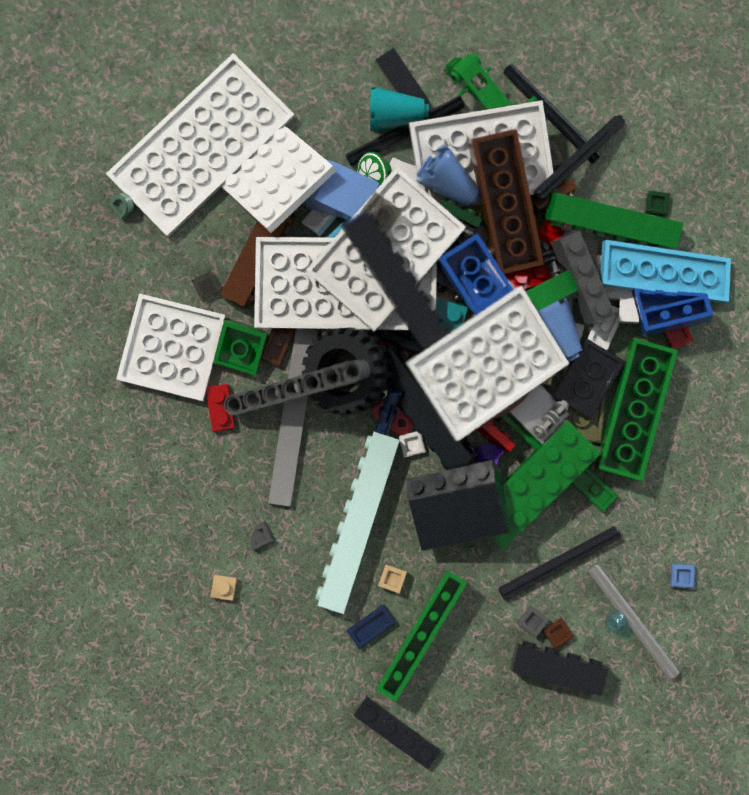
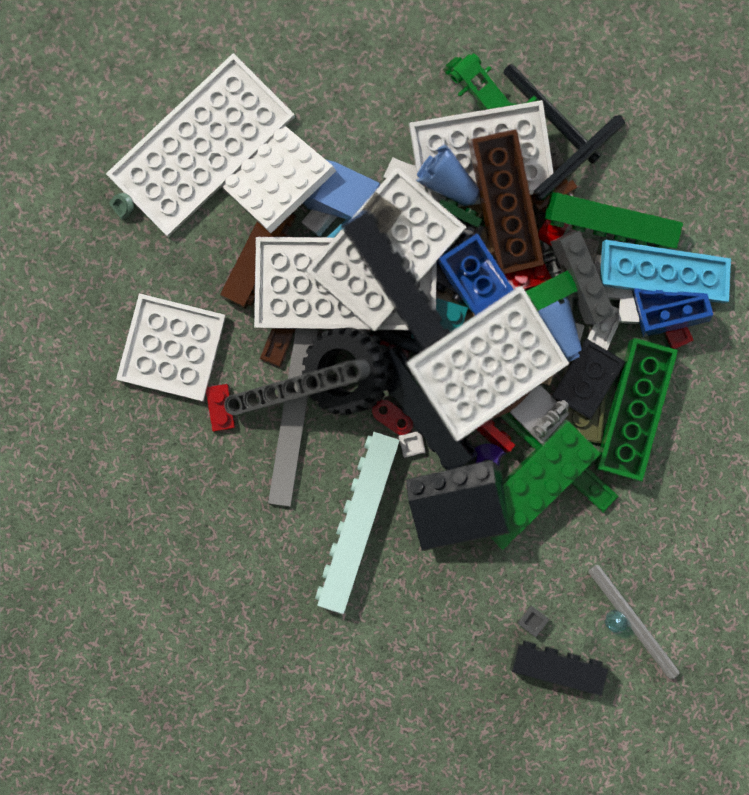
clear smoke tile [191,271,221,301] -> none
tan plate [210,574,237,601] -> none
green slope [213,320,268,376] -> none
dark grey tile [251,521,274,551] -> none
black axle [346,96,465,165] -> none
dark blue tile [346,604,396,649] -> none
black plate [353,696,441,769] -> none
dish [357,152,392,184] -> none
teal cone [370,87,429,132] -> none
dark blue pin [375,388,402,435] -> none
black tile [376,48,430,104] -> none
green brick [376,569,467,702] -> none
tan plate [378,564,407,594] -> none
black axle [498,526,621,599] -> none
reddish brown tile [542,617,574,649] -> none
dark green tile [644,190,670,216] -> none
medium blue tile [670,564,695,588] -> none

